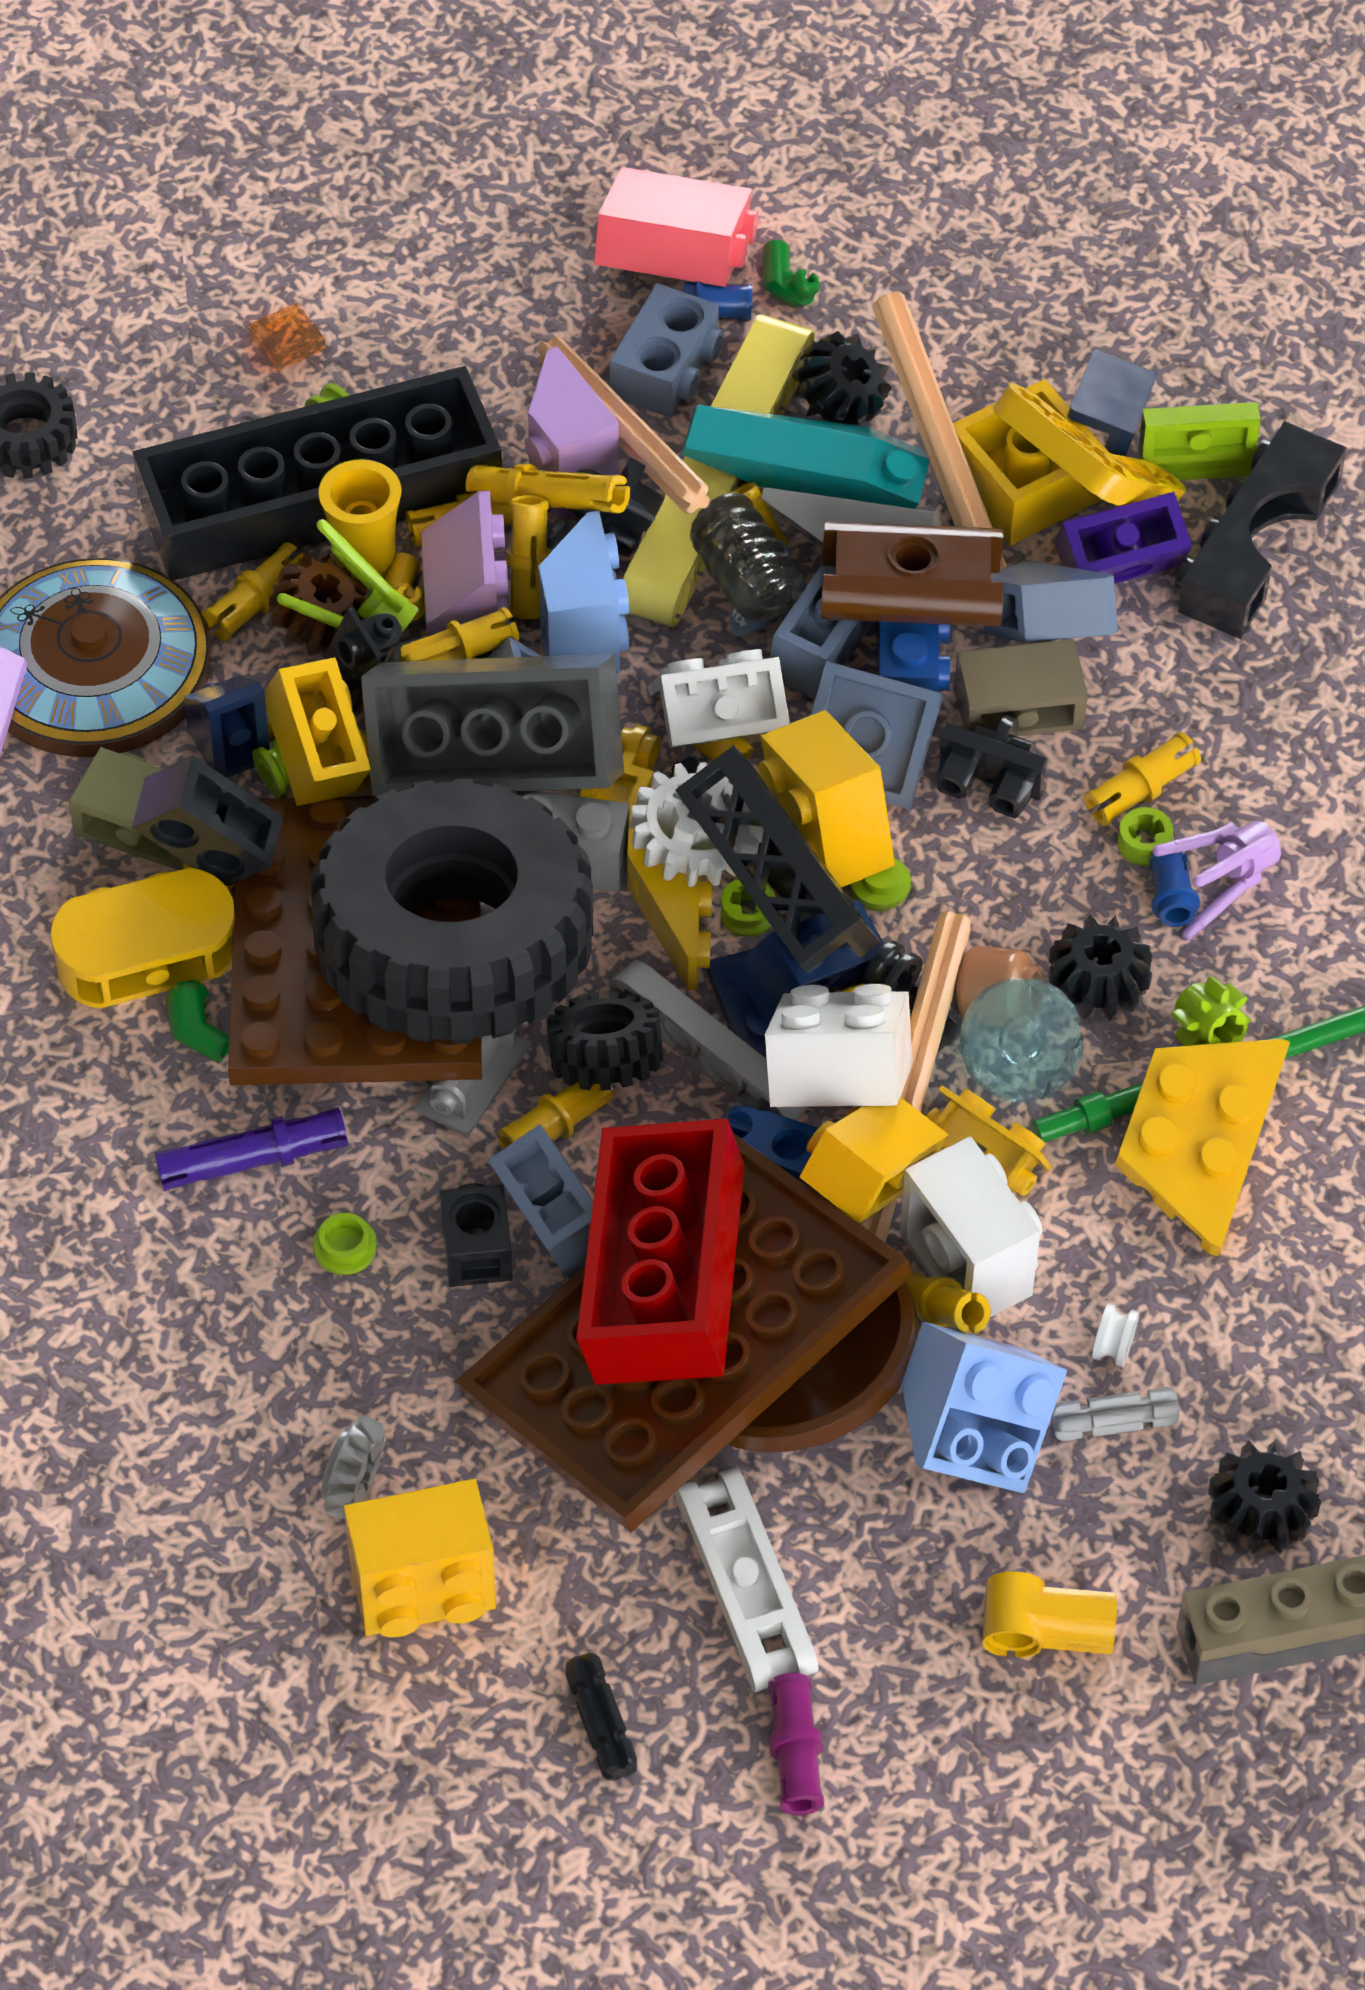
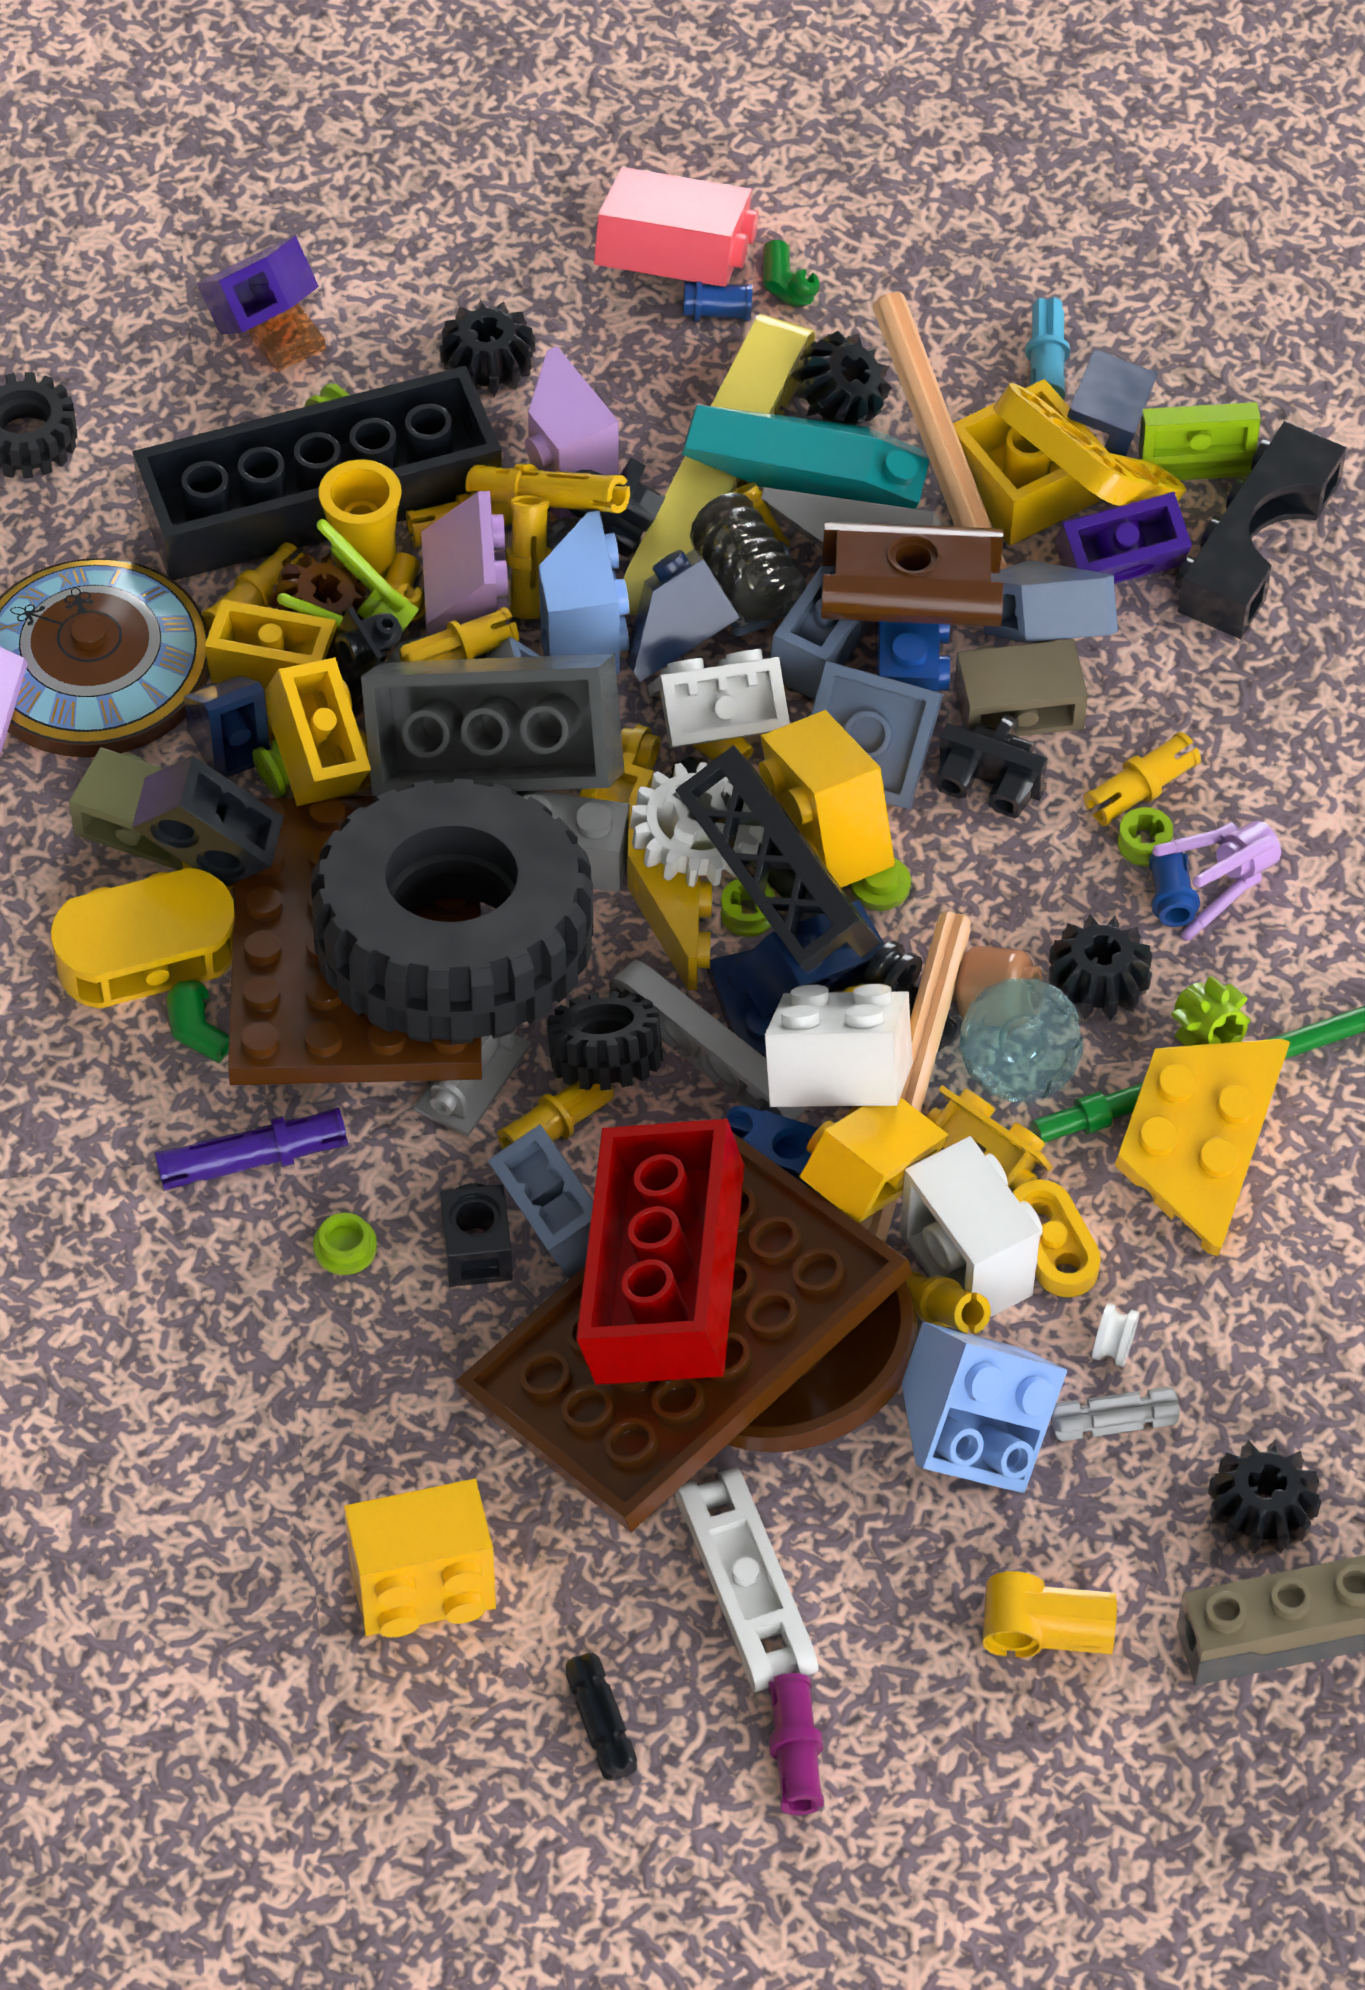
light grey gear [321,1416,385,1520] -> none
light nougat axle [537,336,710,514] -> none
sand blue brick [609,283,724,418] -> none
none -> dark purple slope [197,235,319,334]
none -> yellow slope [204,599,337,690]
none -> black gear [439,300,536,397]
none -> slope [626,549,740,682]
none -> yellow plate [1013,1179,1101,1298]
none -> medium azure axle [1025,297,1070,399]

